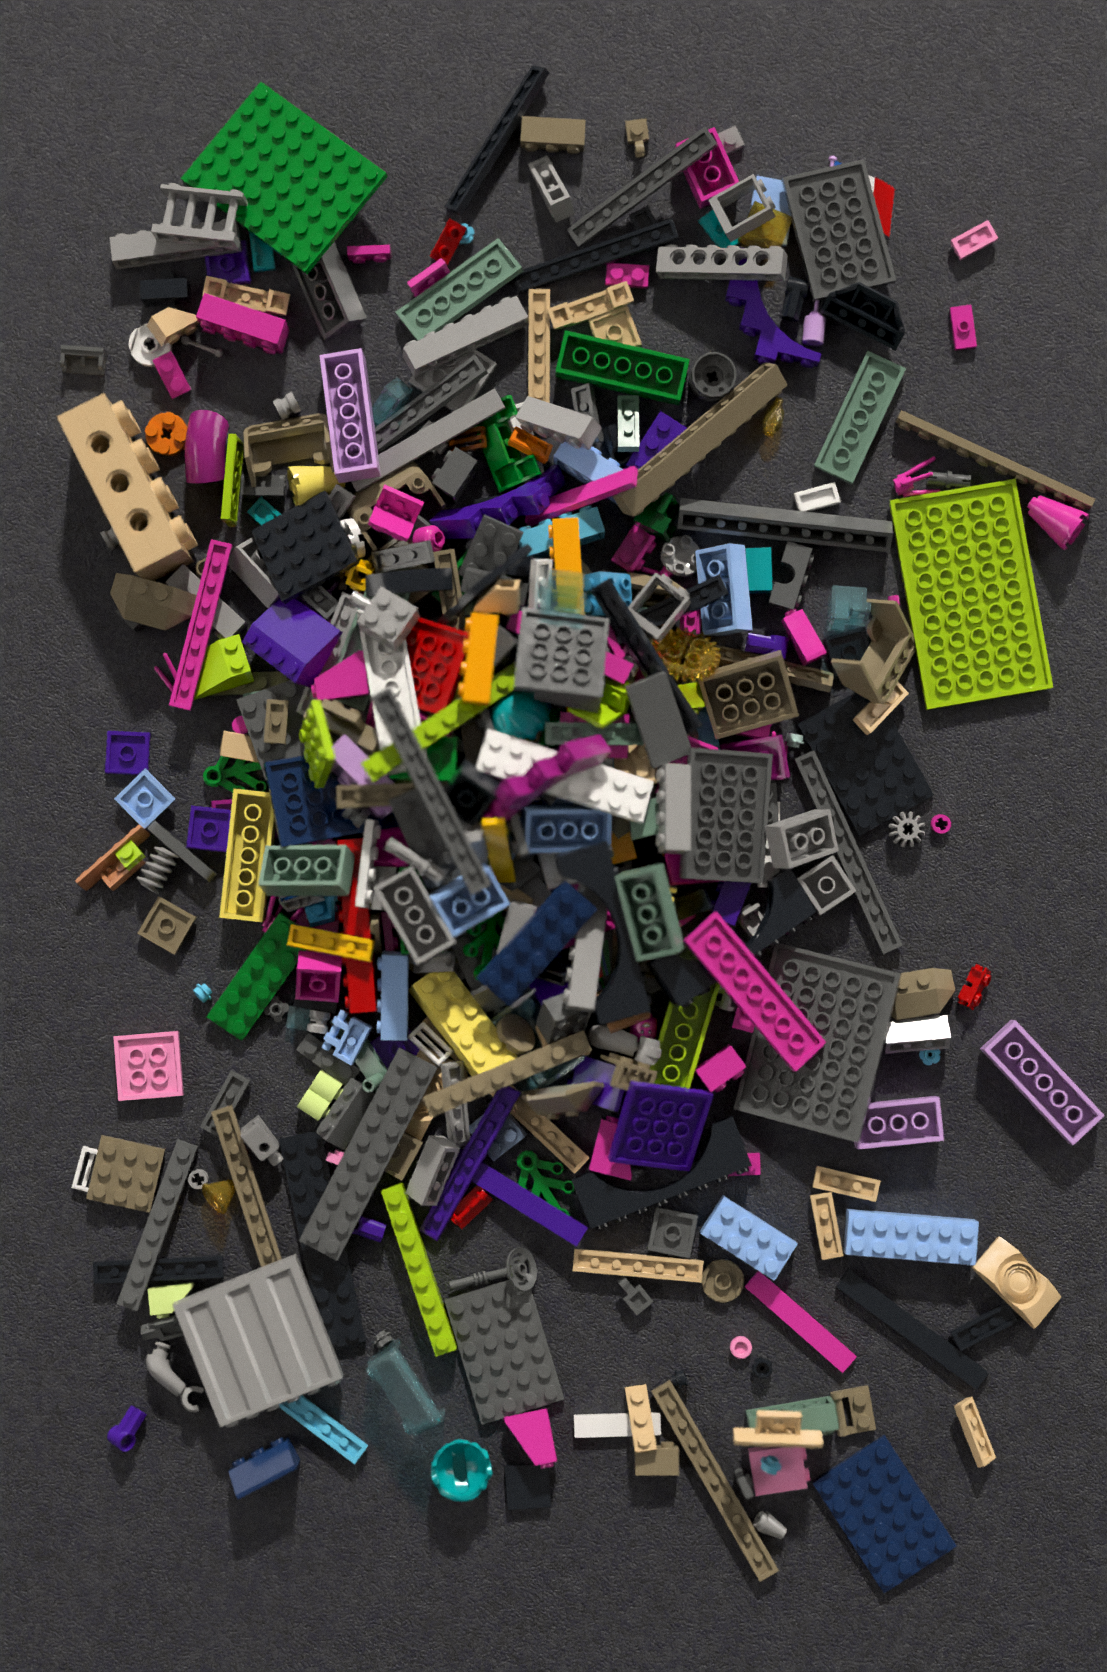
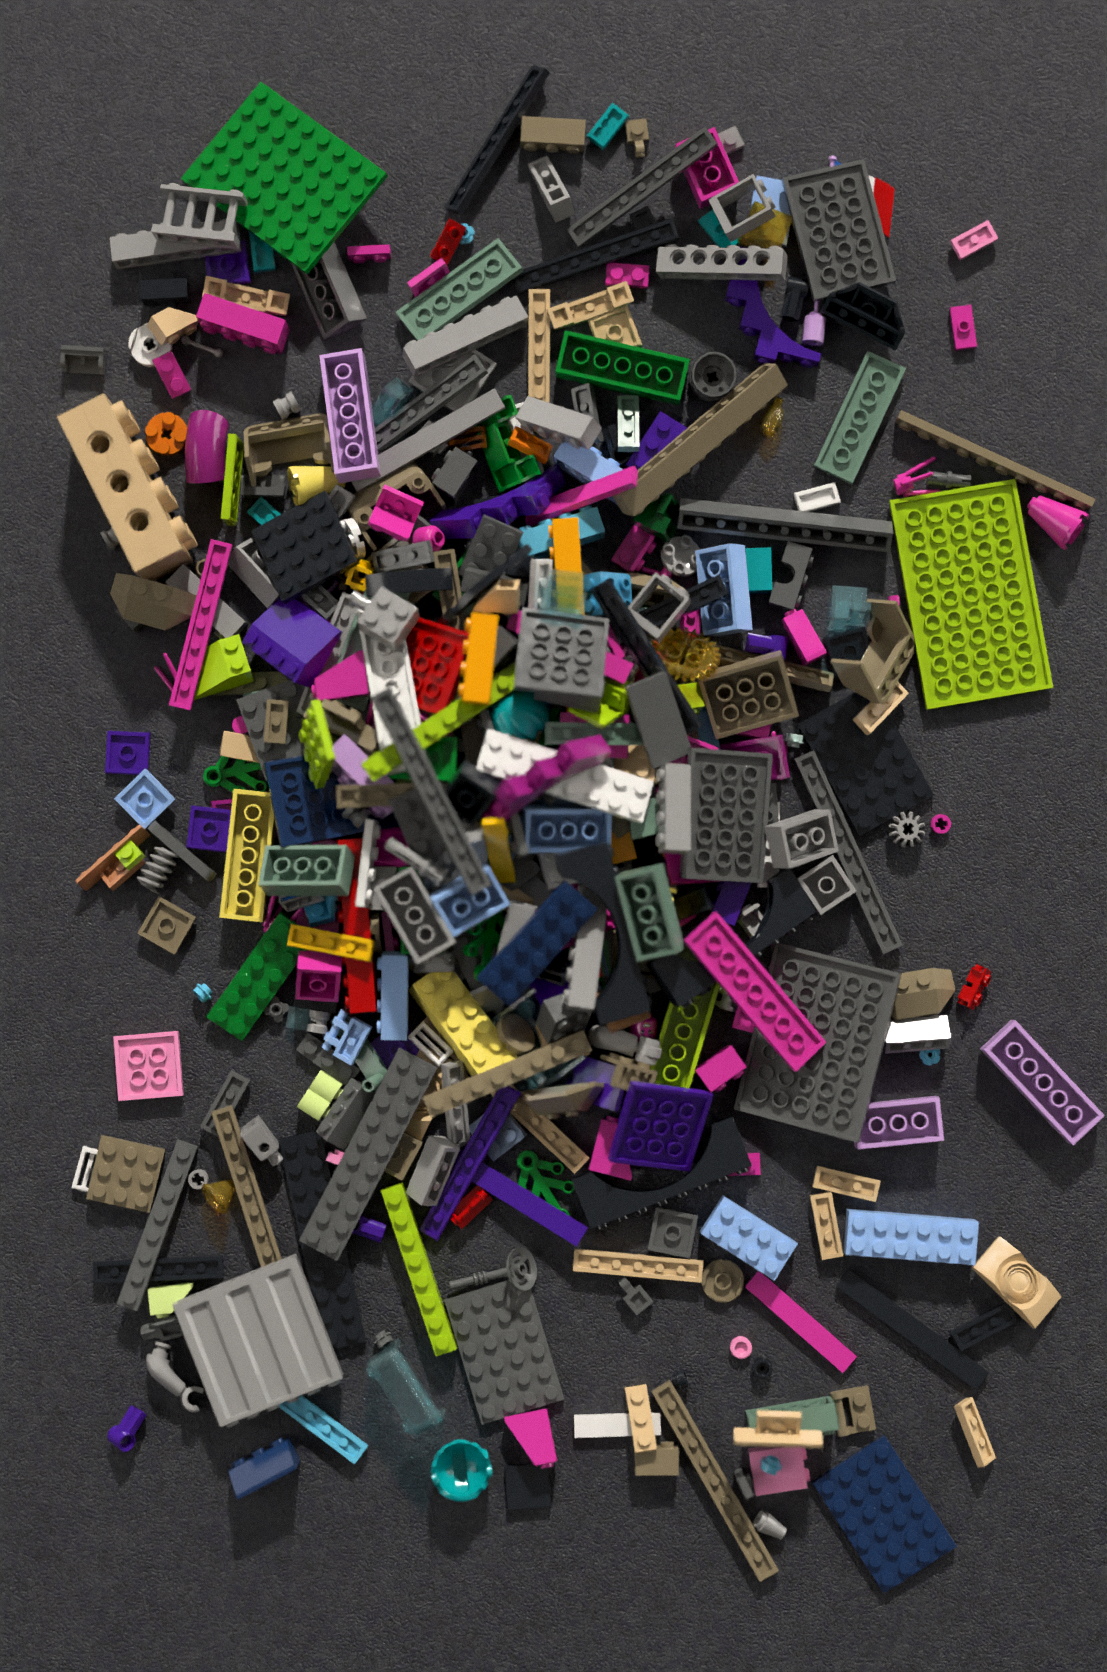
none -> teal plate [587,103,629,150]

